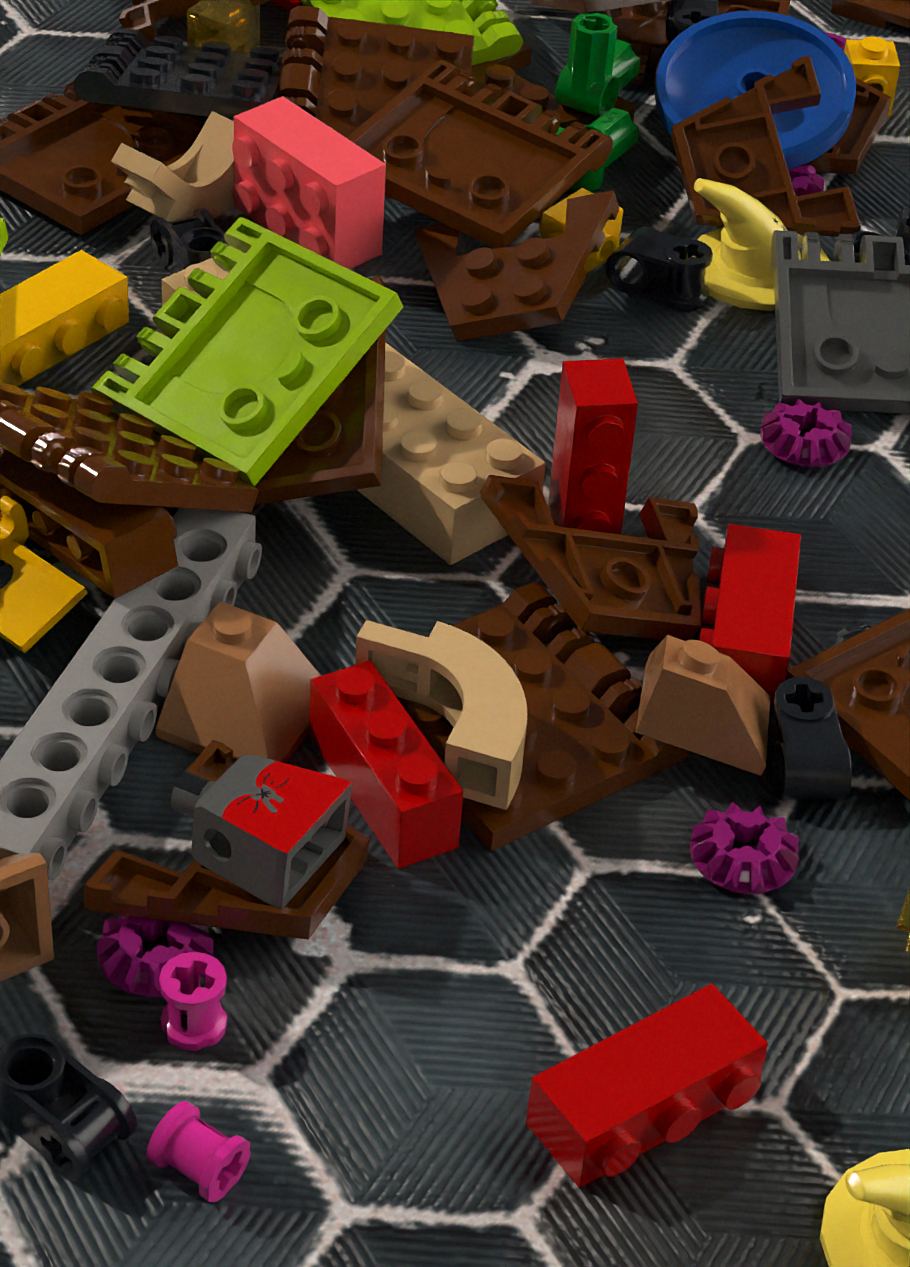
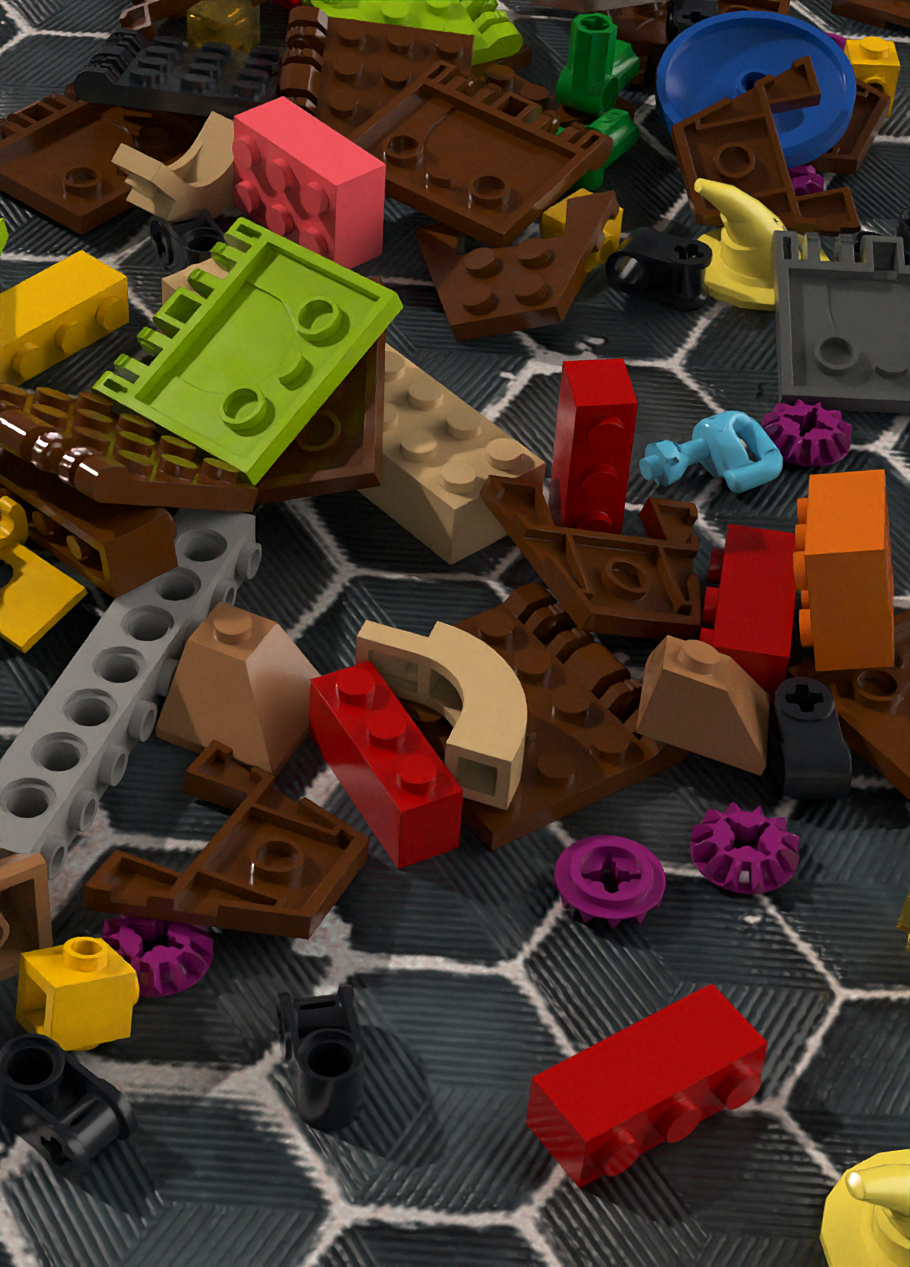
dark pink bush [146,1101,251,1203] -> none
dark pink bush [159,952,227,1051] -> none
dark grey torso [170,754,352,910] -> none
none -> yellow brick [15,937,139,1051]
none -> black piece [276,984,364,1131]
none -> magenta gear [553,835,666,930]
none -> medium azure piece [639,411,783,493]
none -> orange brick [793,469,894,671]

